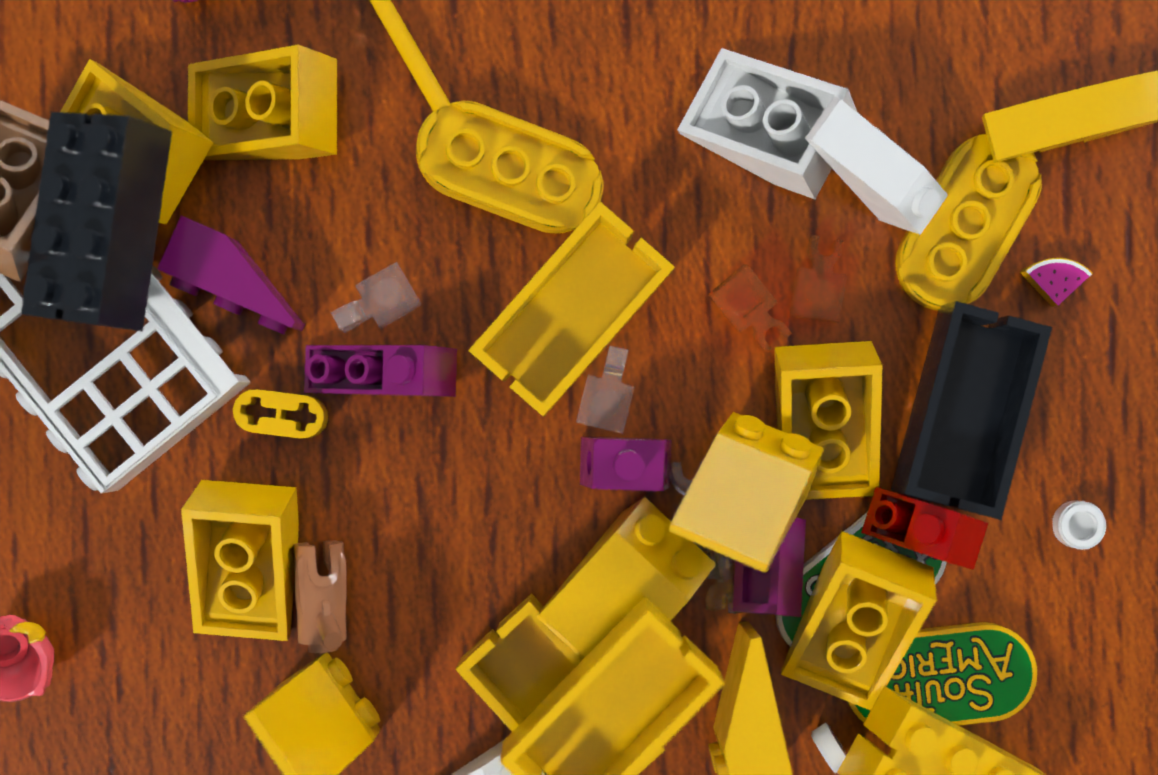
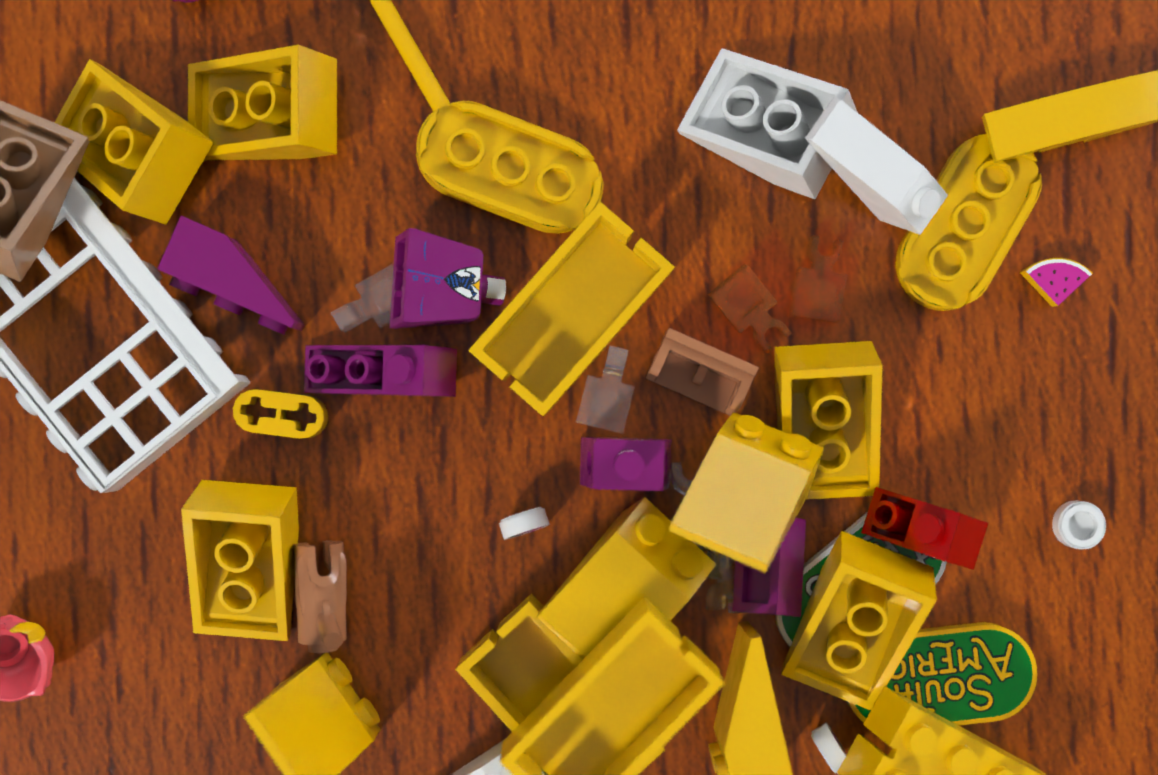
black piece [21,112,172,332] -> none
black piece [890,301,1052,520] -> none
none -> magenta torso [390,228,506,329]
none -> white tile [499,507,550,540]
none -> nougat hinge [645,328,759,416]

